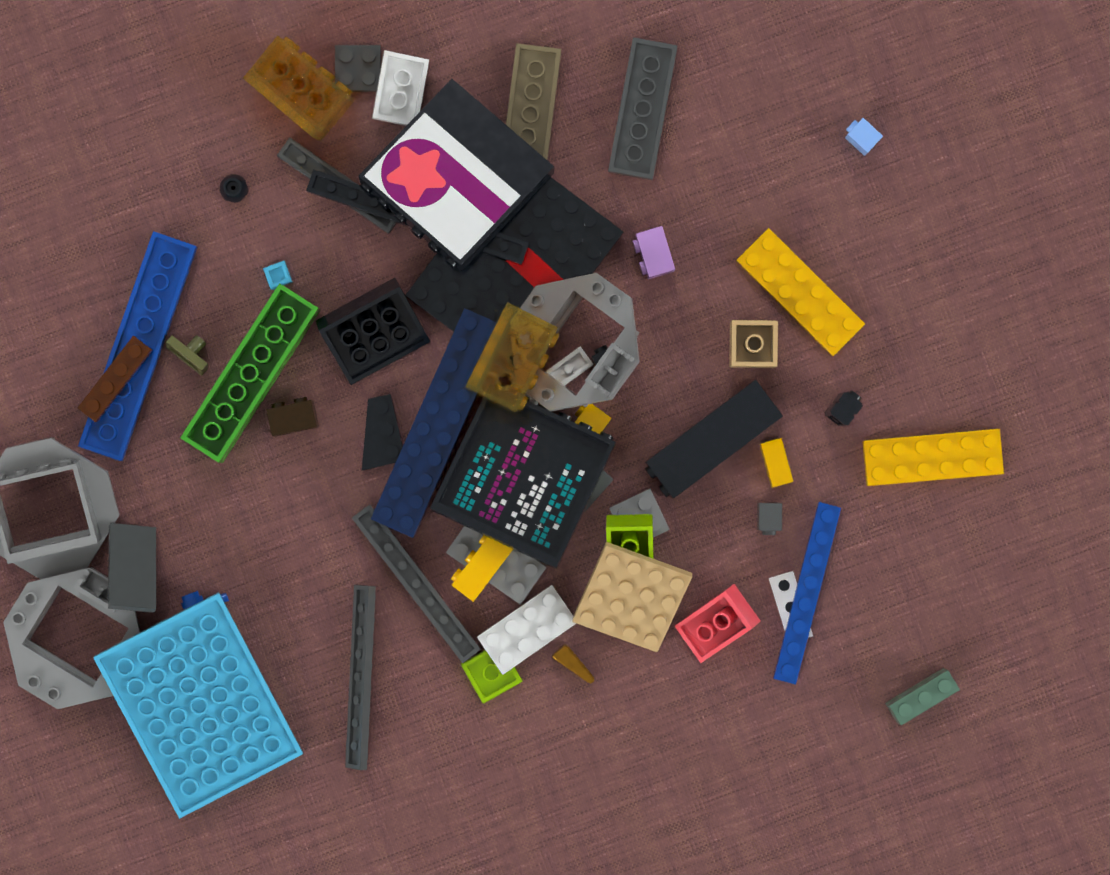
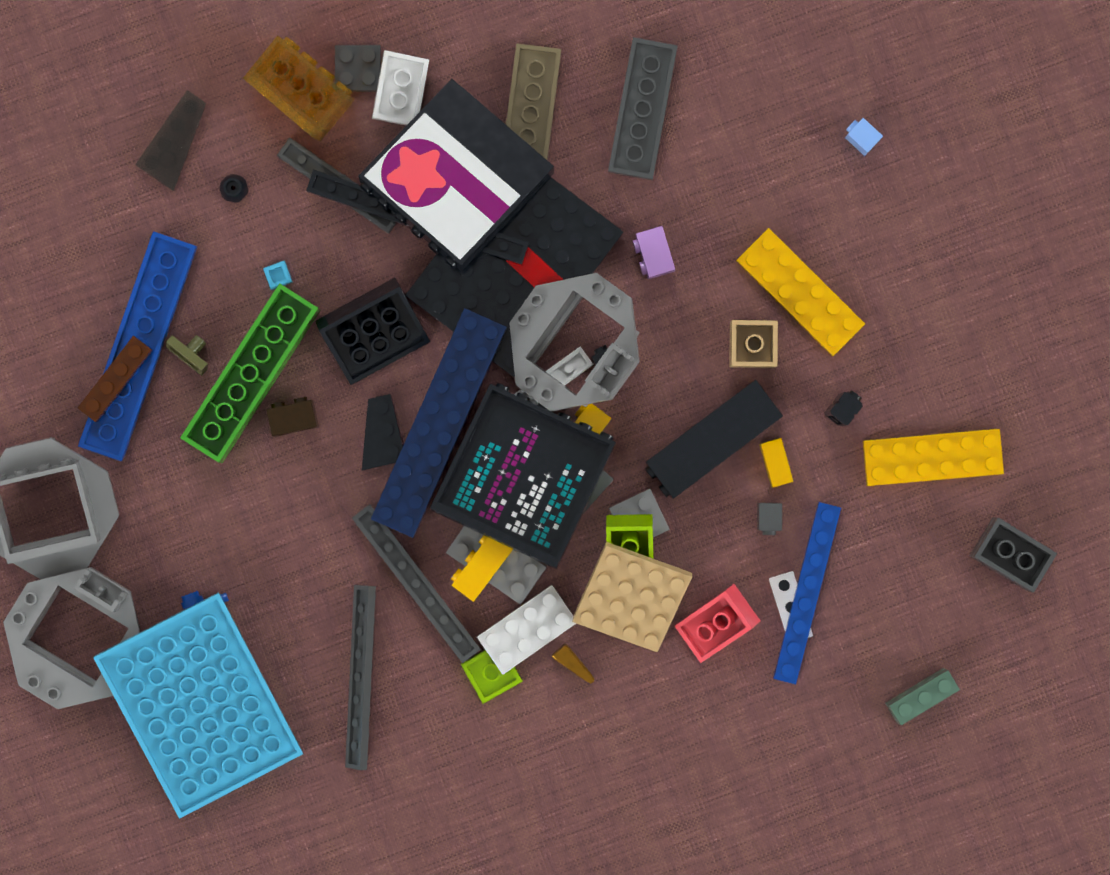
dark grey tile [108,523,156,612] -> none
clear yellow brick [464,302,559,413] -> none
none -> clear smoke wing [135,90,206,191]
none -> dark grey brick [969,517,1057,593]

